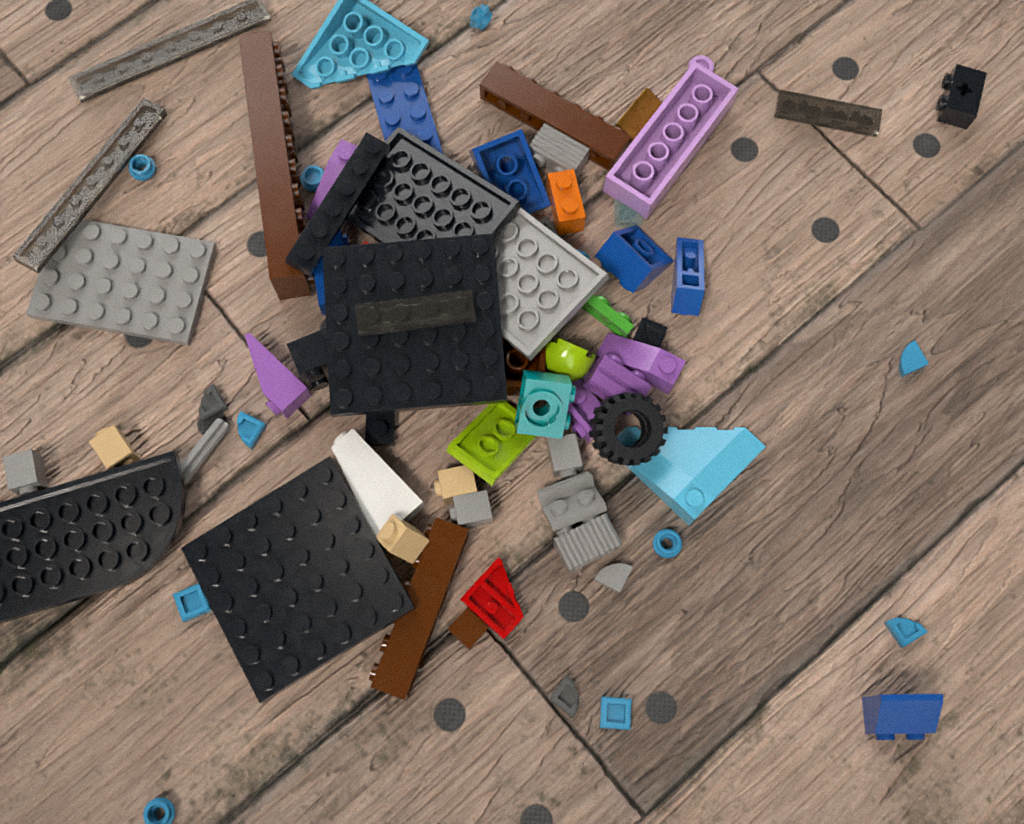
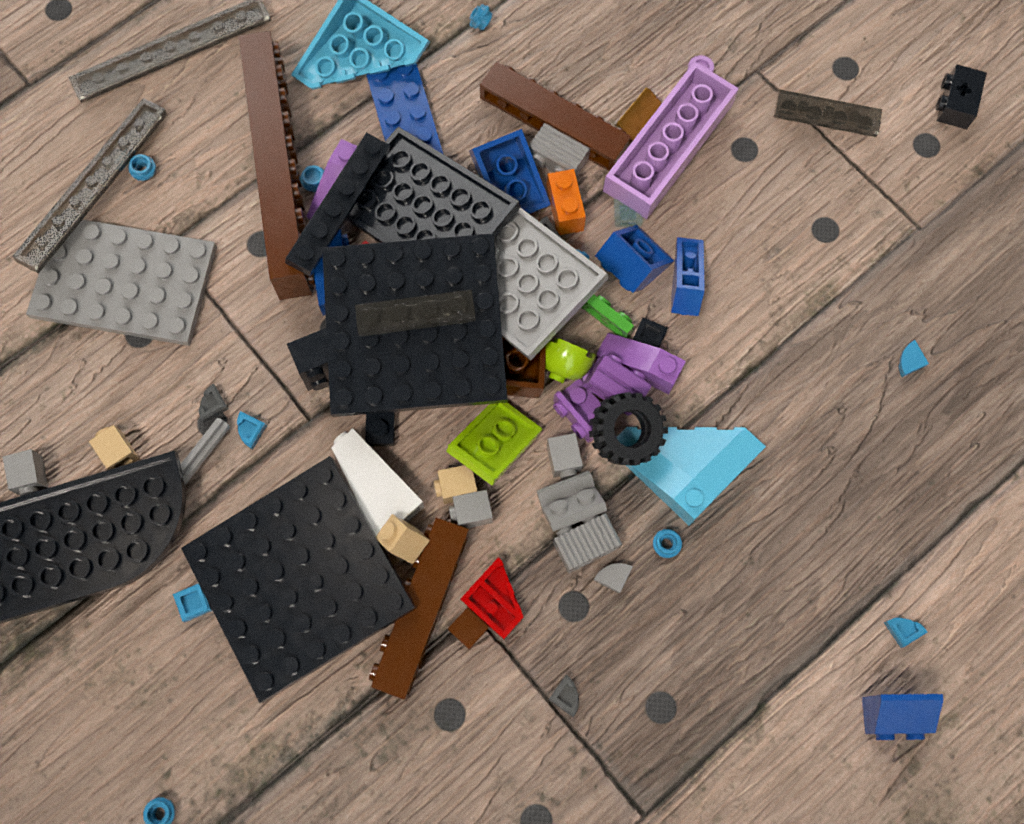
medium lavender slope [245,332,311,419] -> none
teal brick [514,370,576,439] -> none
dark azure tile [599,697,632,730] -> none

